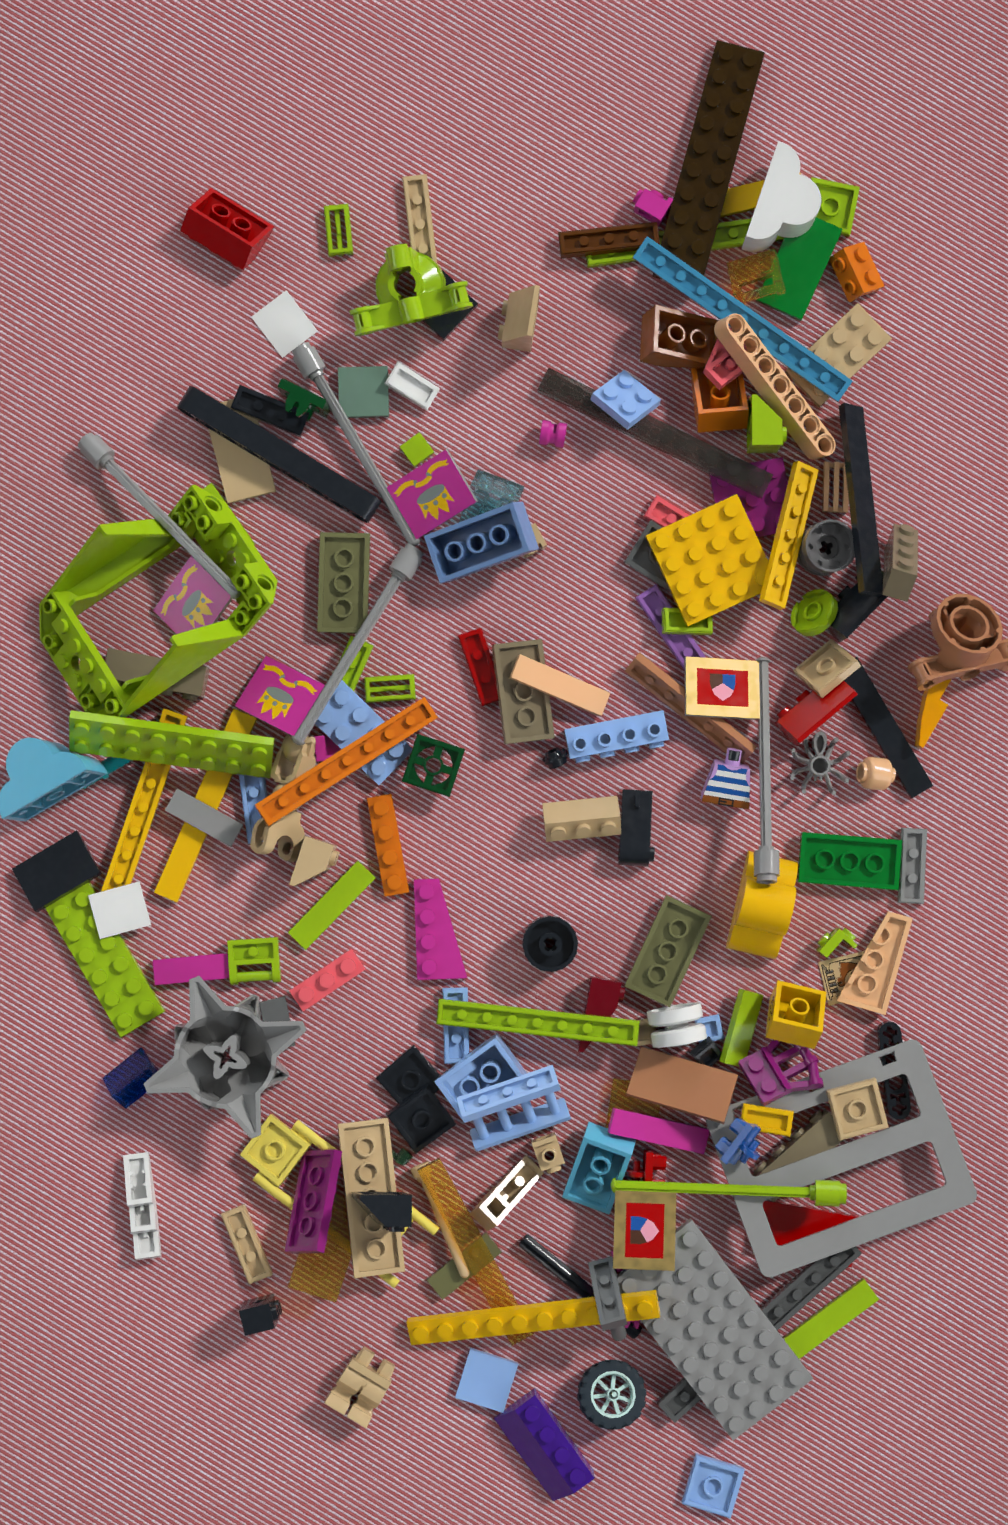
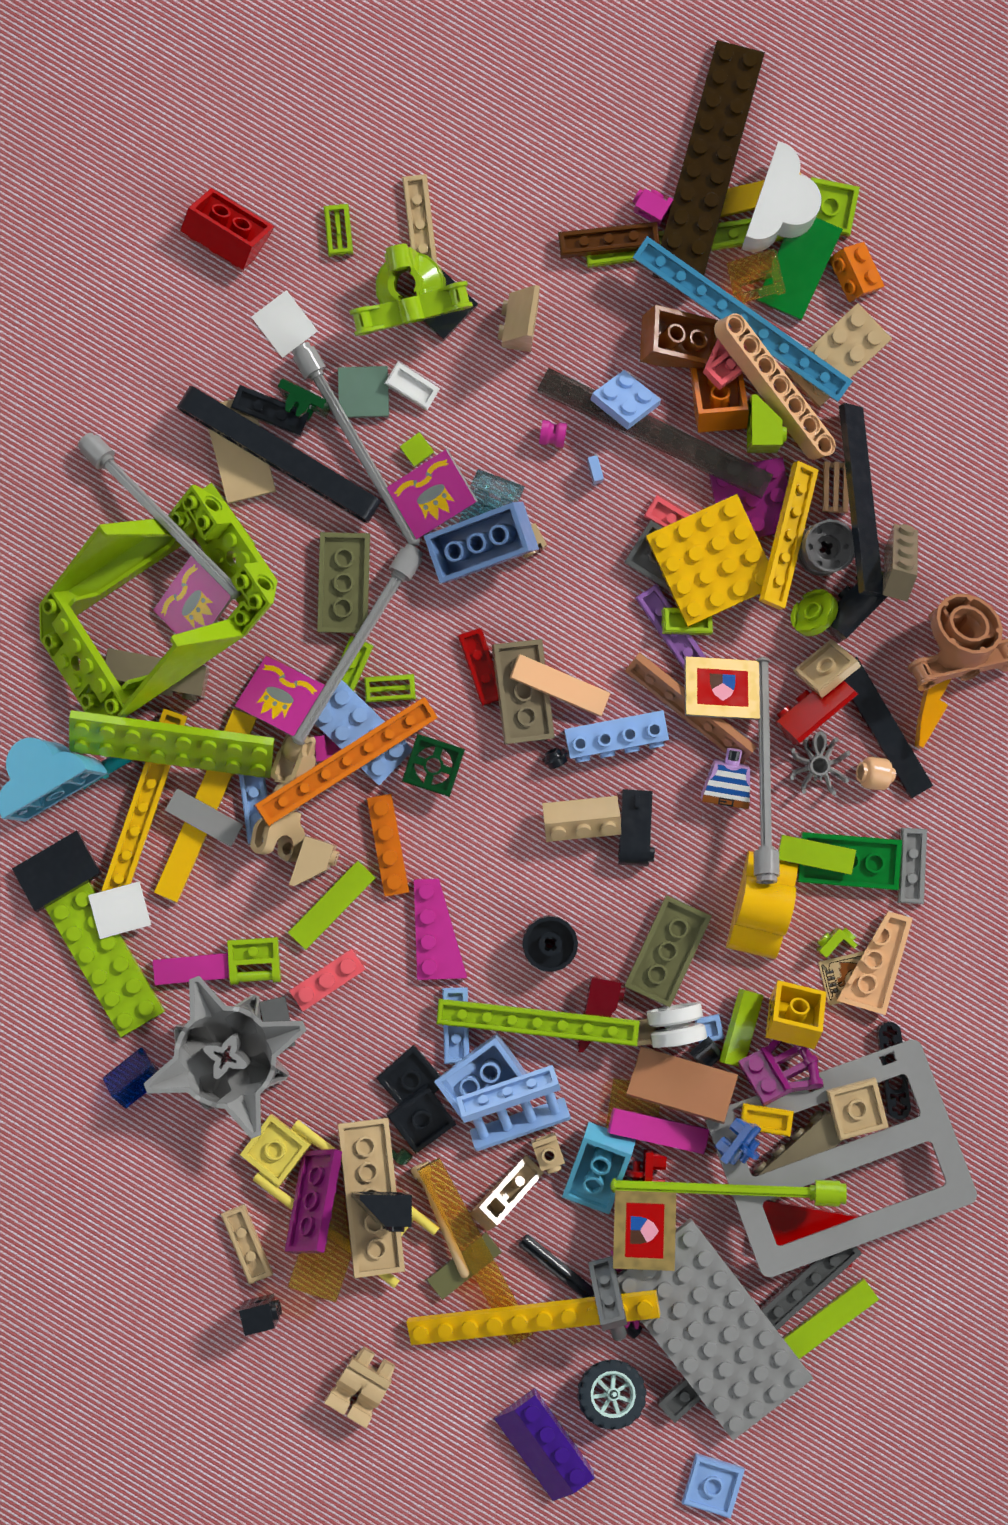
white slope [123,1152,162,1260] -> none
light blue tile [455,1347,518,1413] -> none
none -> light blue tile [587,455,604,485]
none -> lime tile [778,835,856,875]

